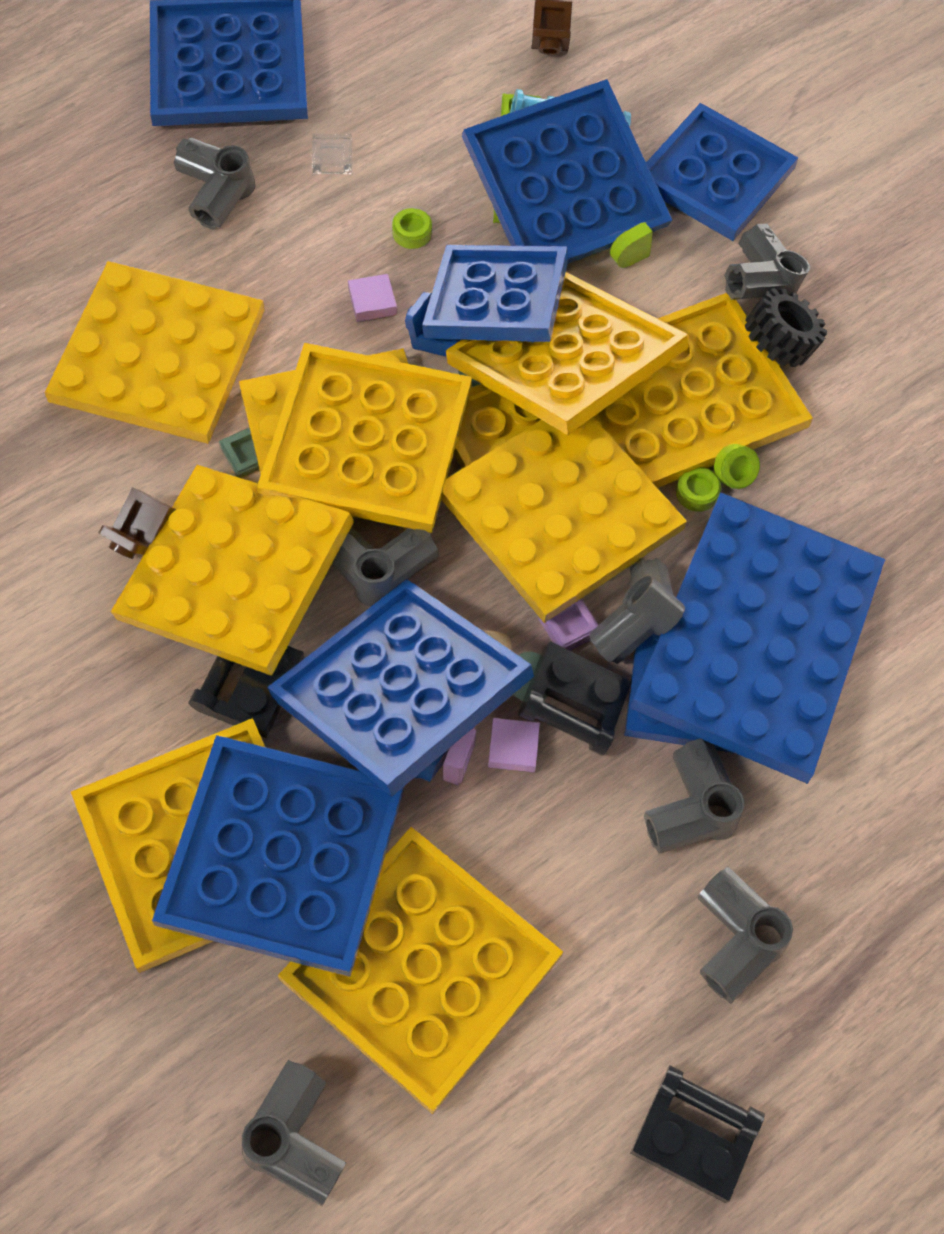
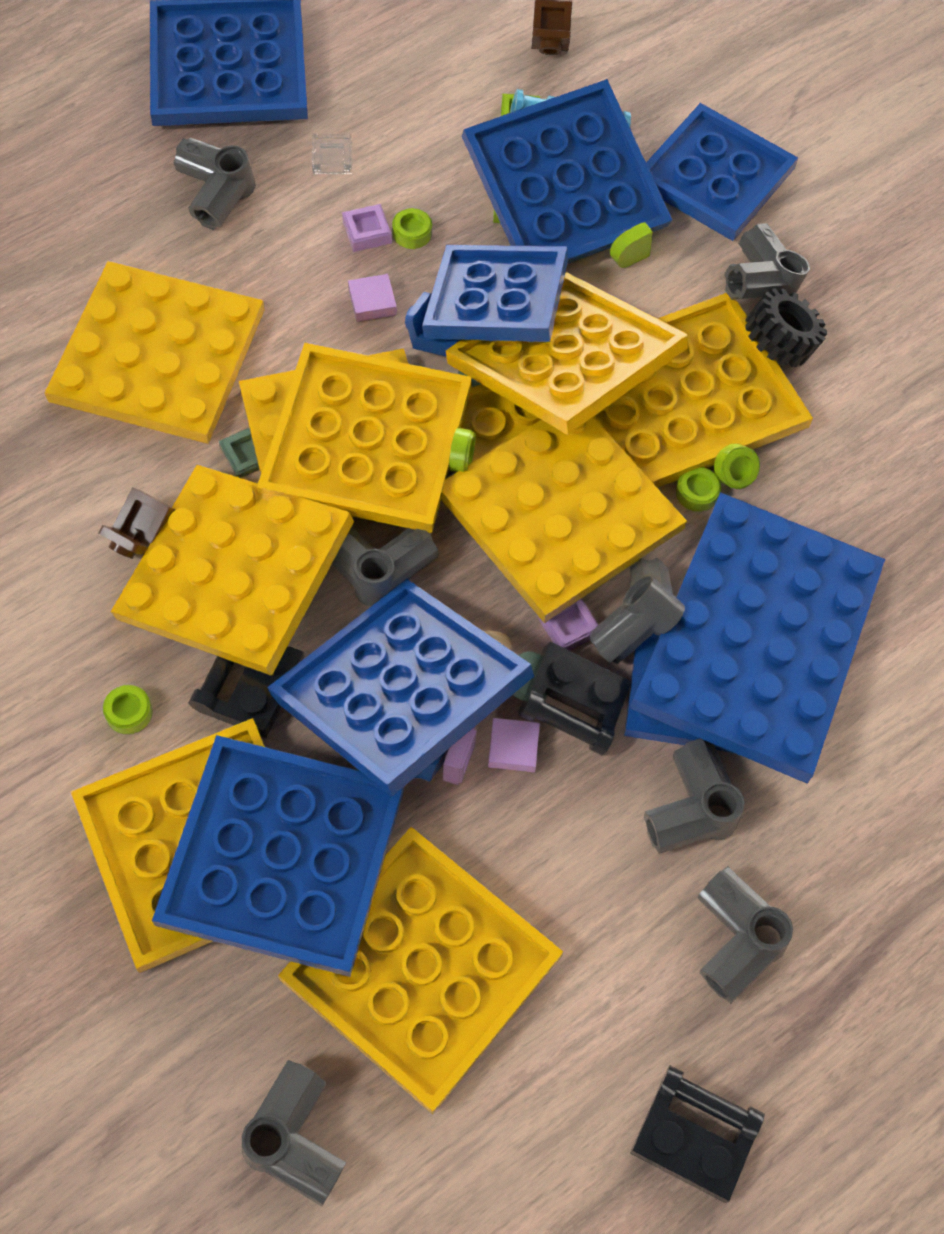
none -> lime tile [103,685,153,734]
none -> lavender tile [342,204,392,252]
none -> lime tile [449,428,476,472]

